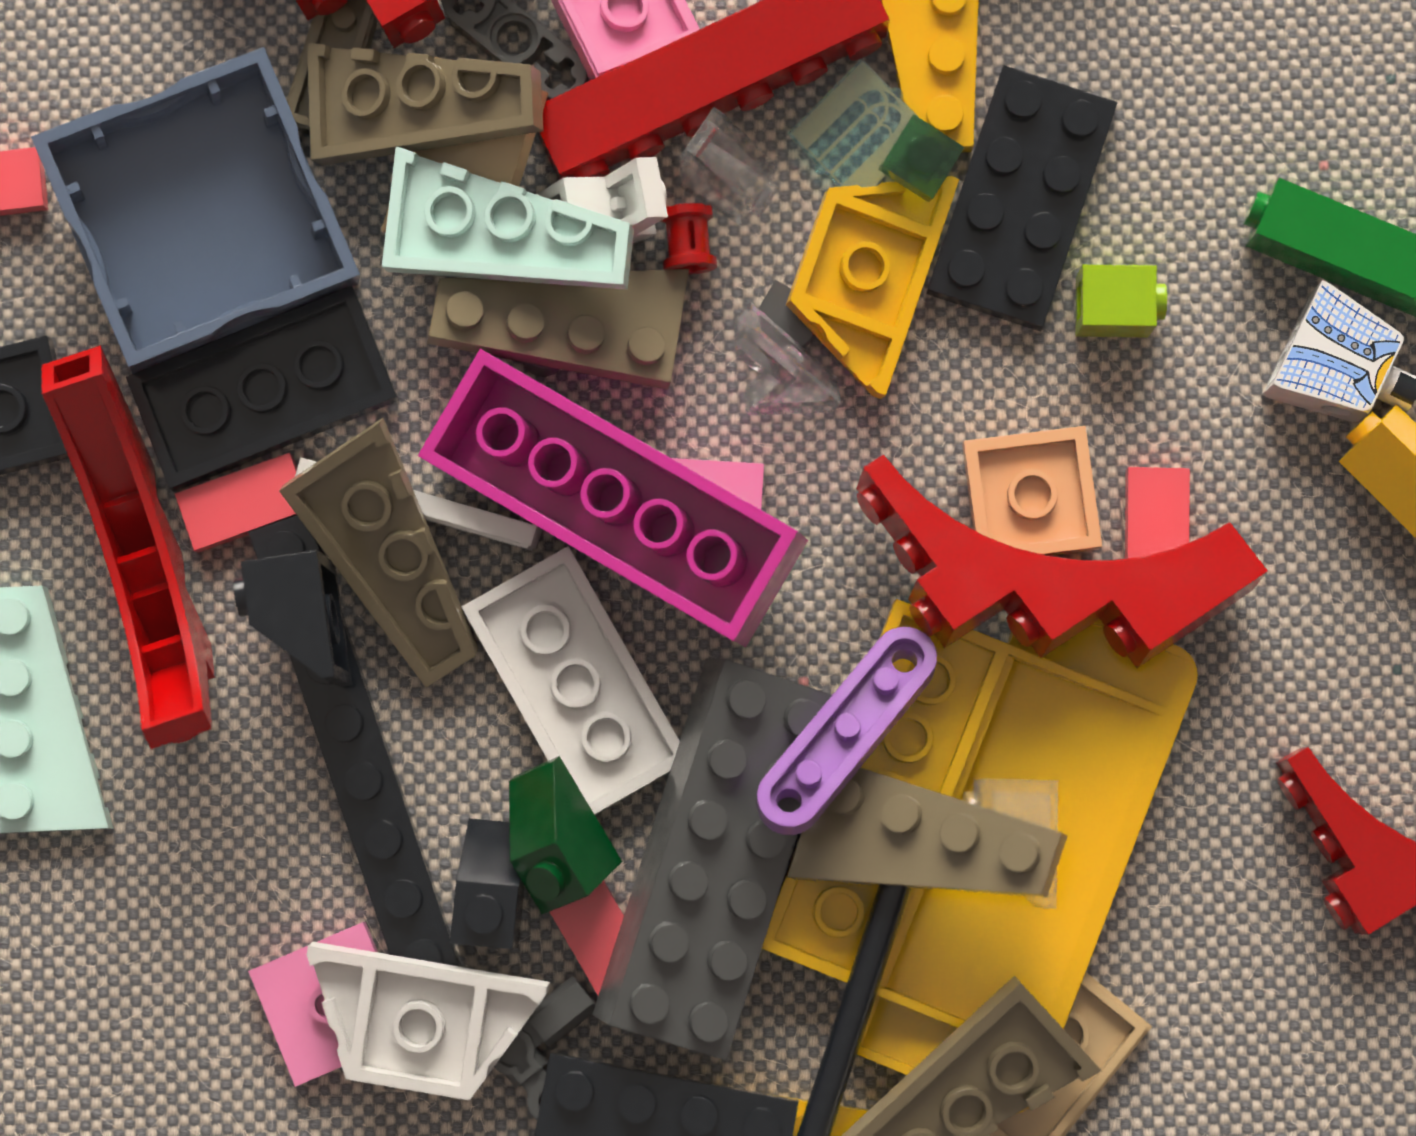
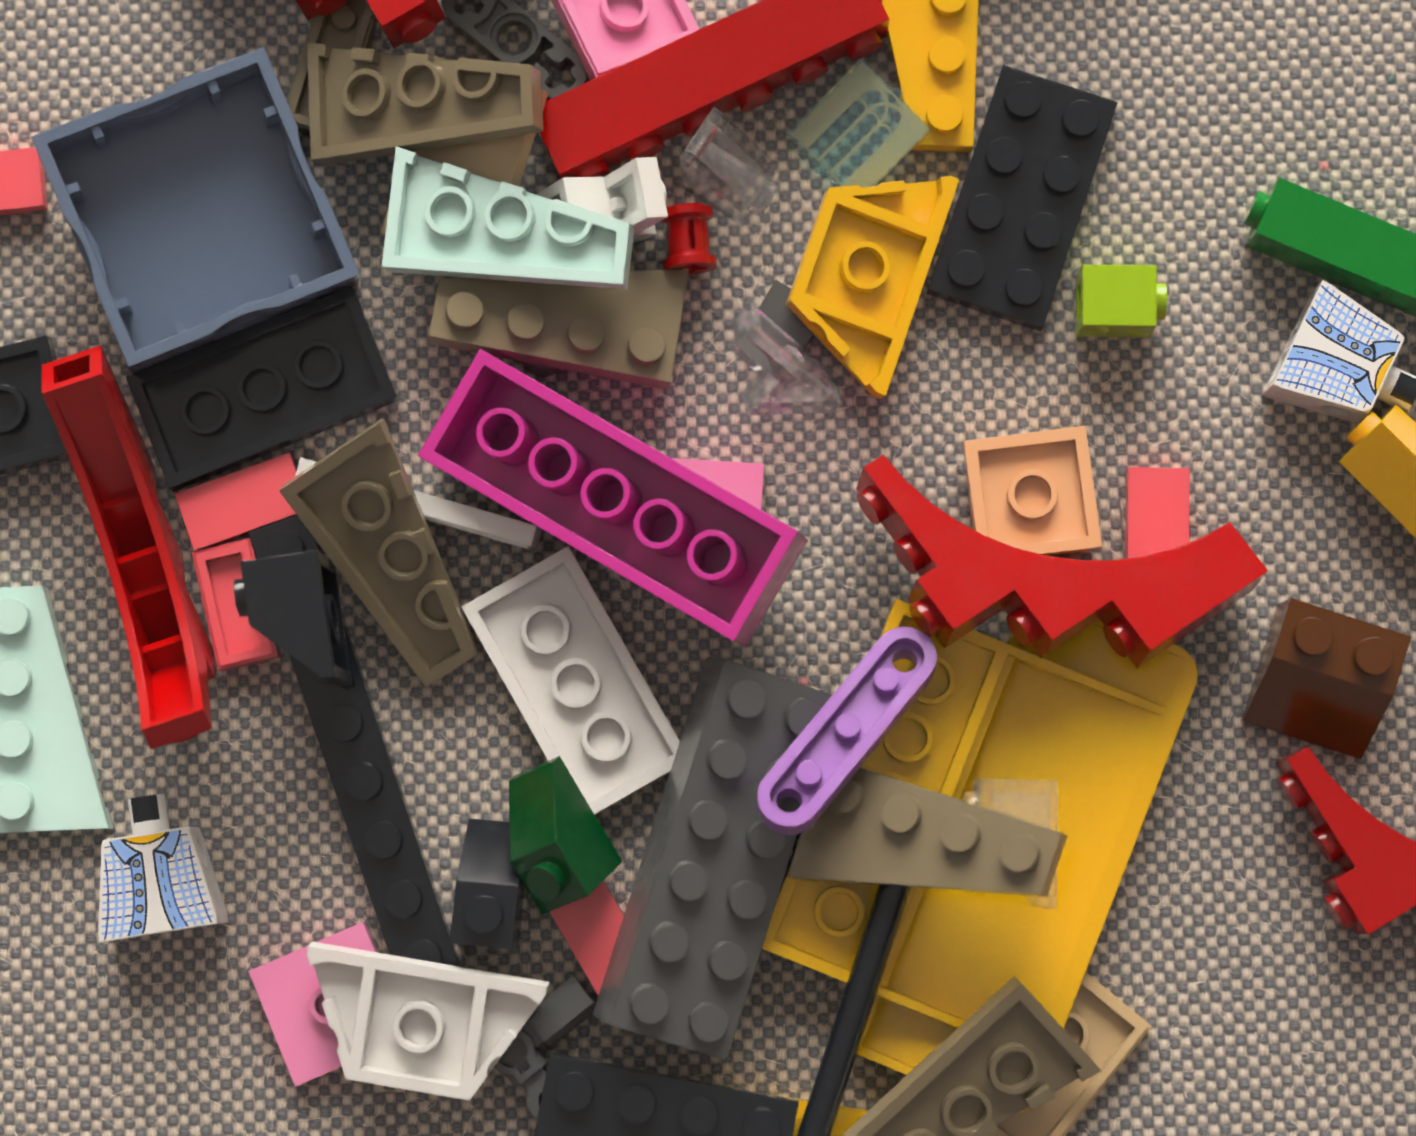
clear green plate [878,114,965,202] -> none
none -> torso [98,794,229,942]
none -> coral tile [191,538,281,672]
none -> reddish brown slope [1241,598,1411,759]

